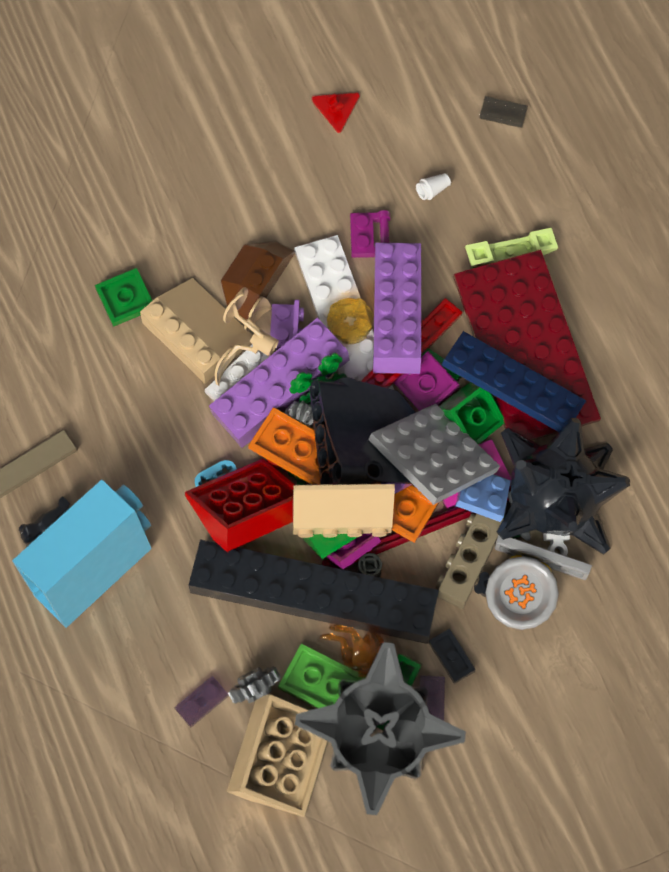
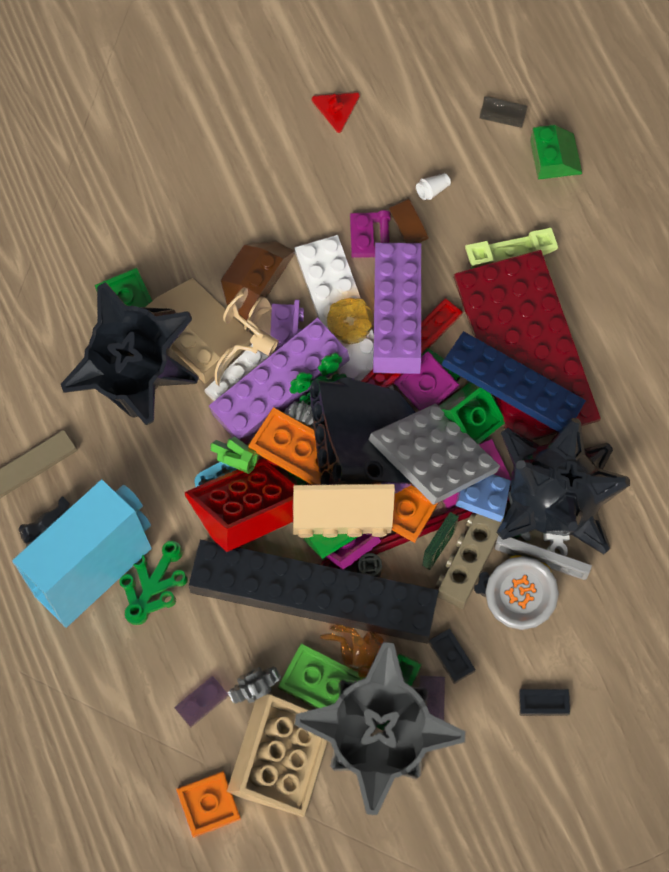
none -> black piece [61,282,199,425]
none -> green plant [119,541,188,625]
none -> orange tile [176,771,241,838]
none -> bright green rock [210,436,259,474]
none -> reddish brown slope [389,199,429,243]
none -> clear green tile [422,512,459,570]
none -> black tile [519,689,570,716]
none -> green slope [530,125,582,180]

